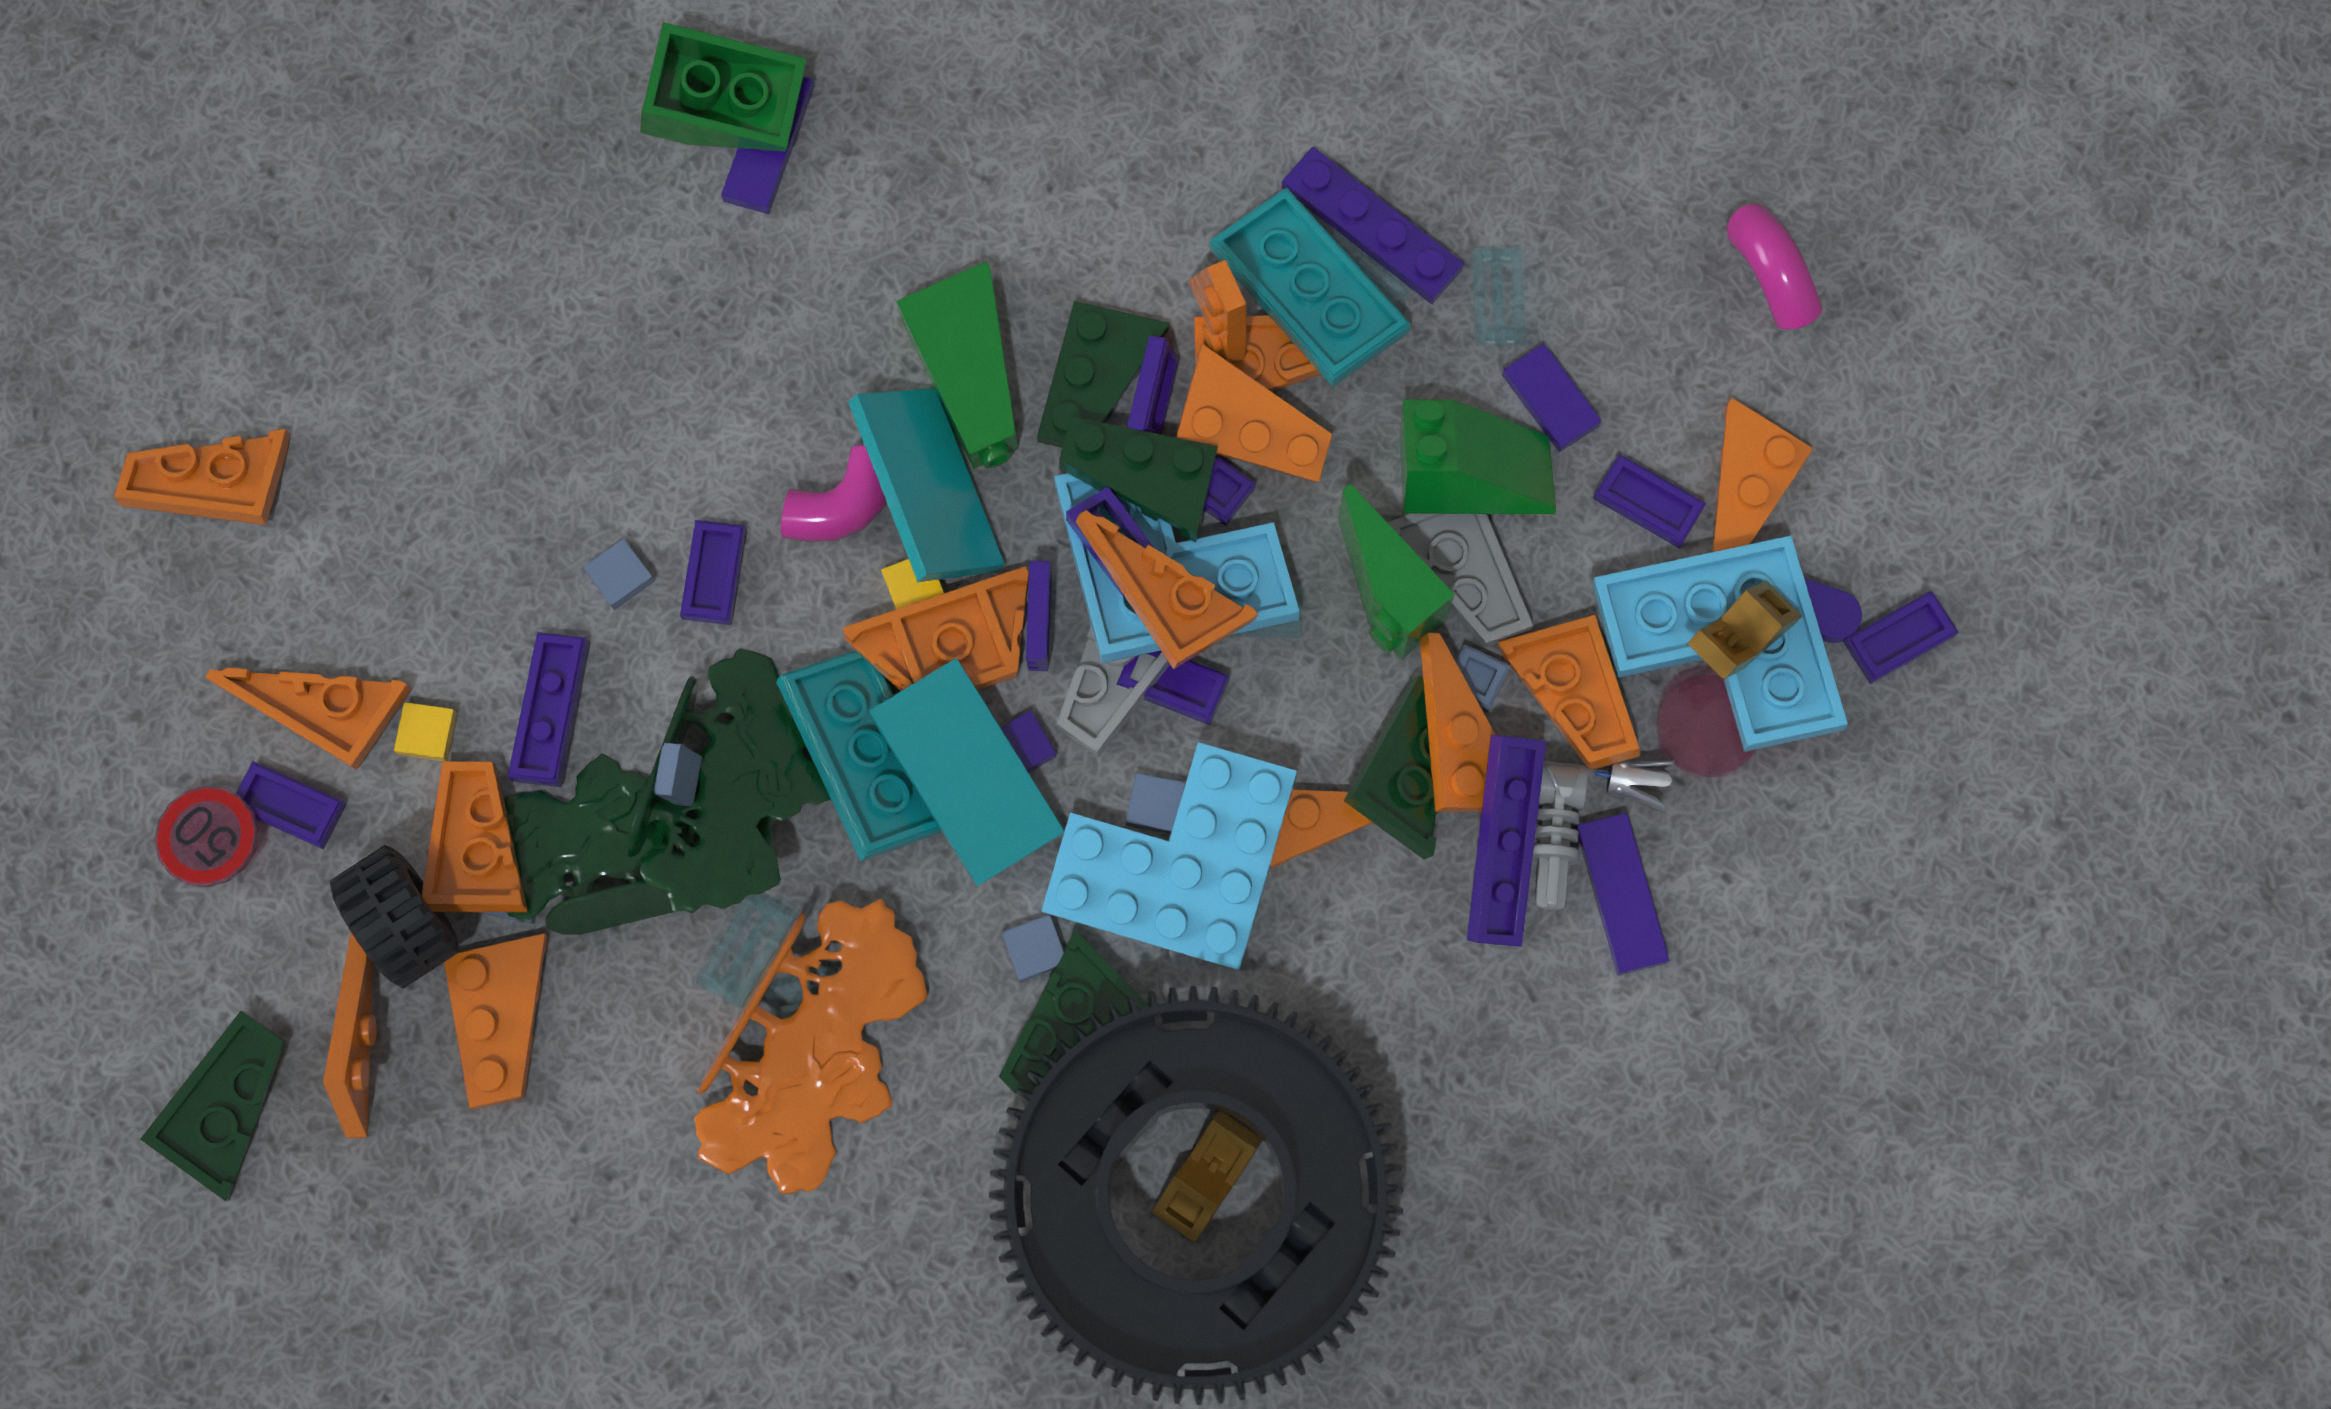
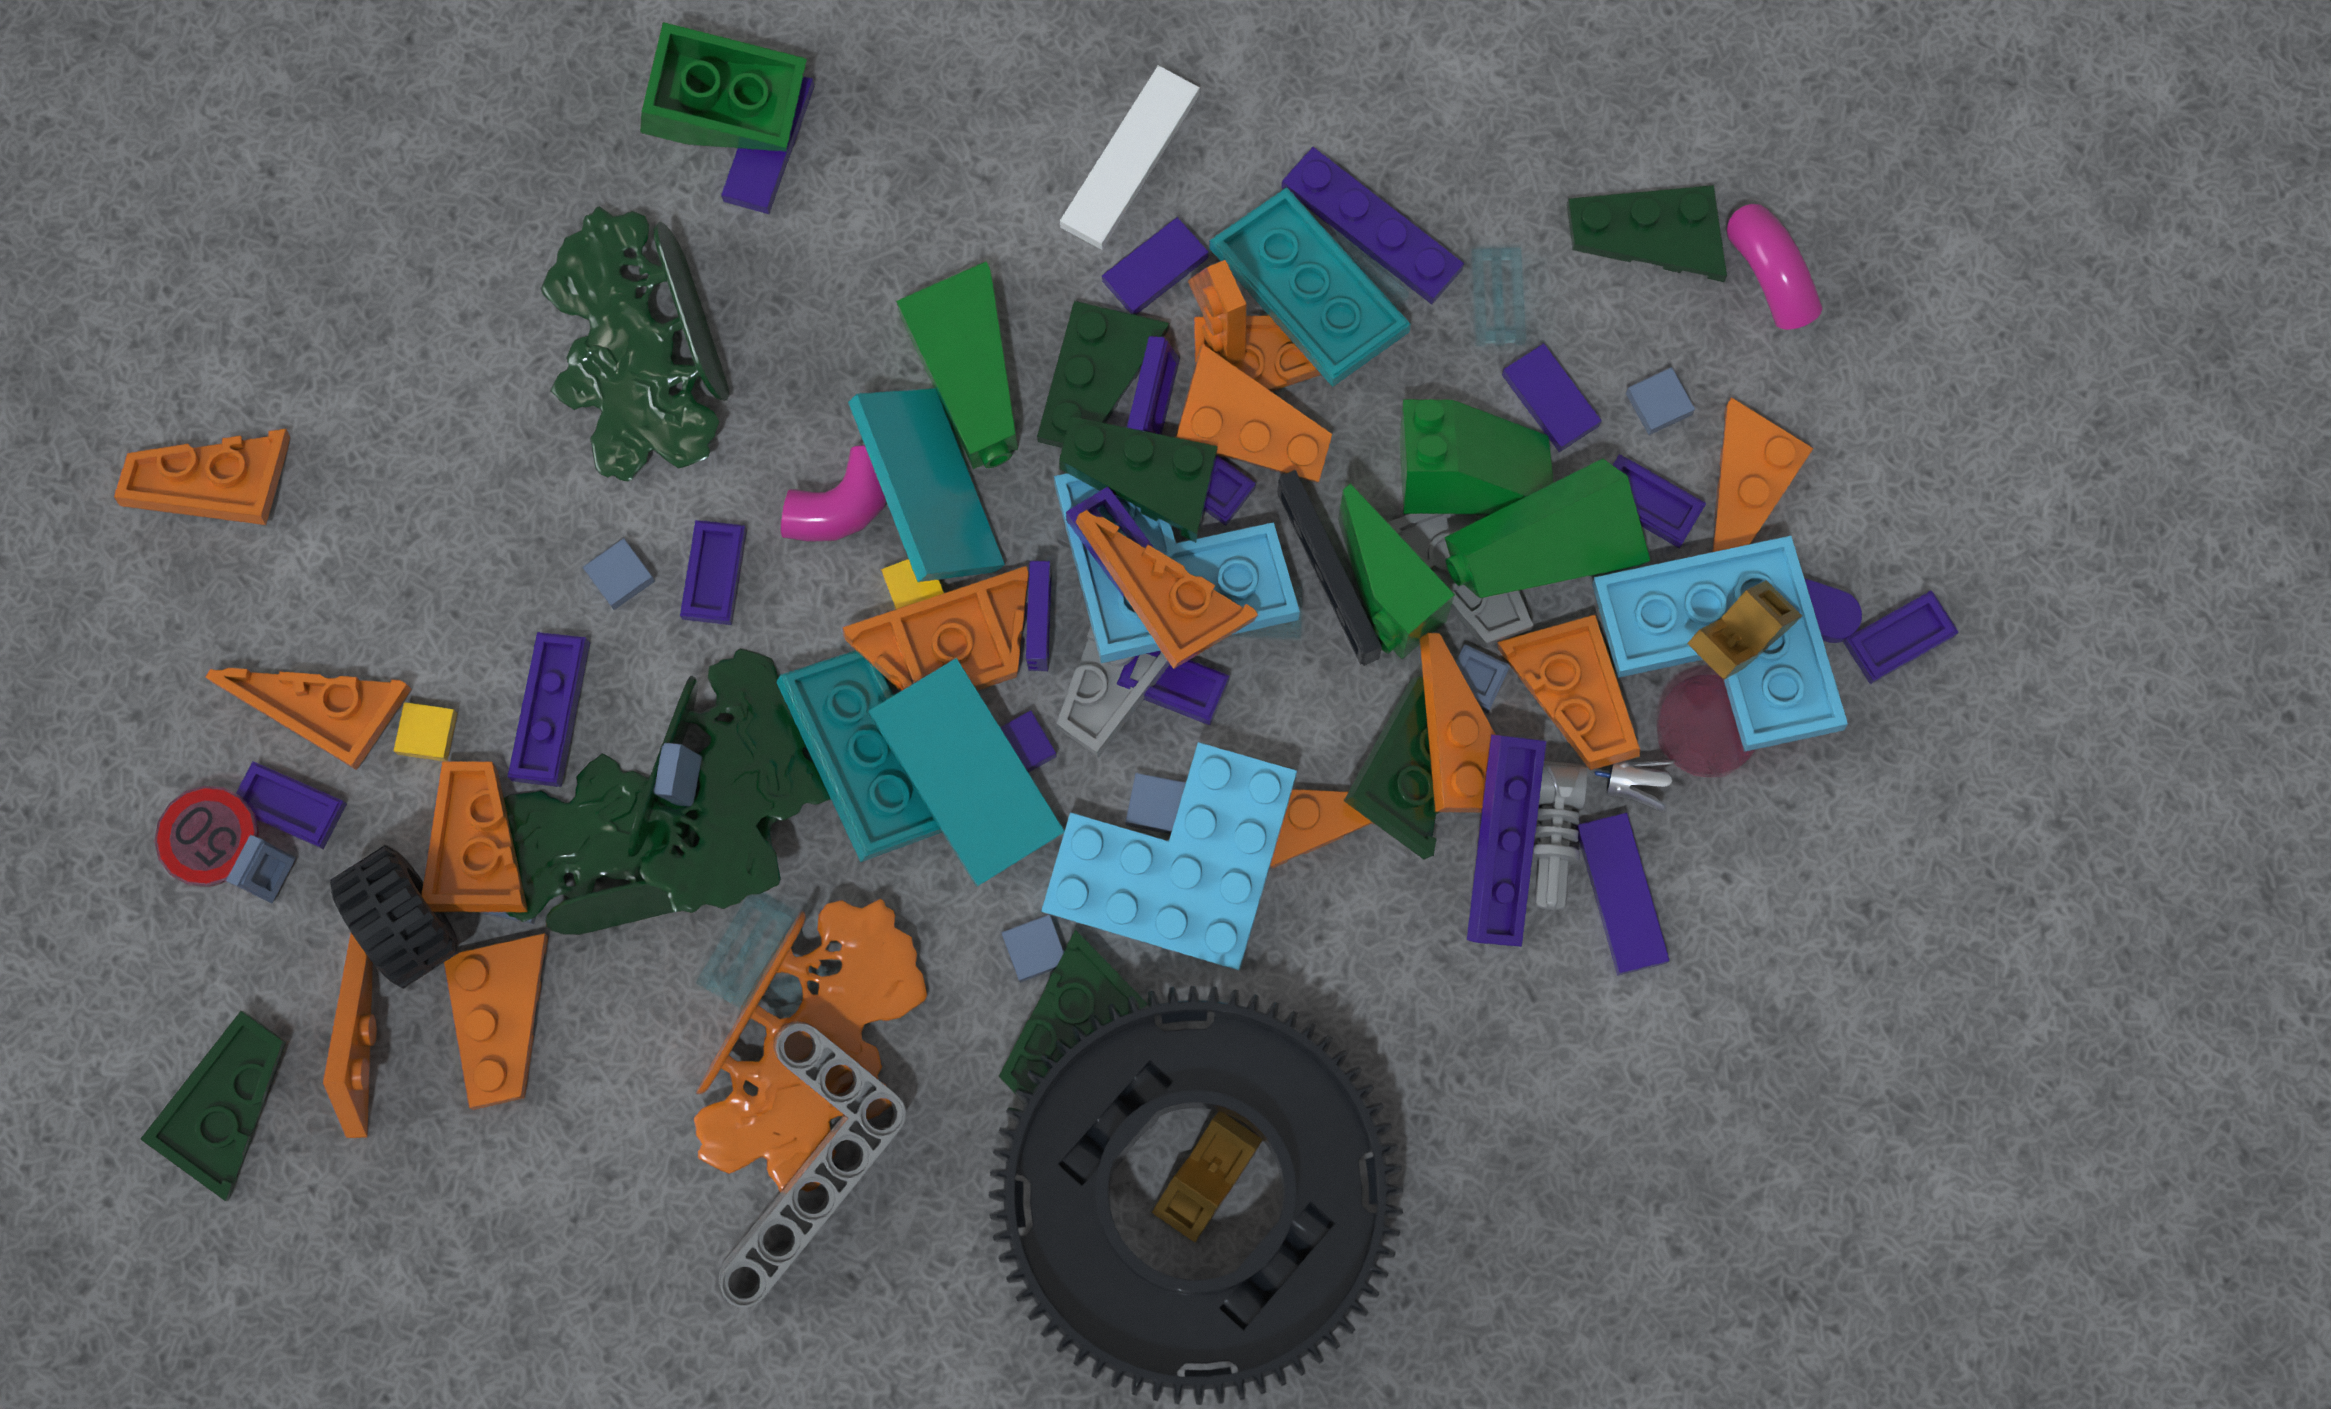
none -> sand blue tile [226,835,296,903]
none -> dark green plant [541,206,729,482]
none -> light grey beam [718,1021,906,1308]
none -> white tile [1060,65,1200,250]
none -> dark purple tile [1102,217,1209,315]
none -> black tile [1277,470,1382,666]
none -> green slope [1444,458,1650,598]
none -> dark green wing [1567,185,1727,282]
none -> sand blue tile [1626,367,1695,435]

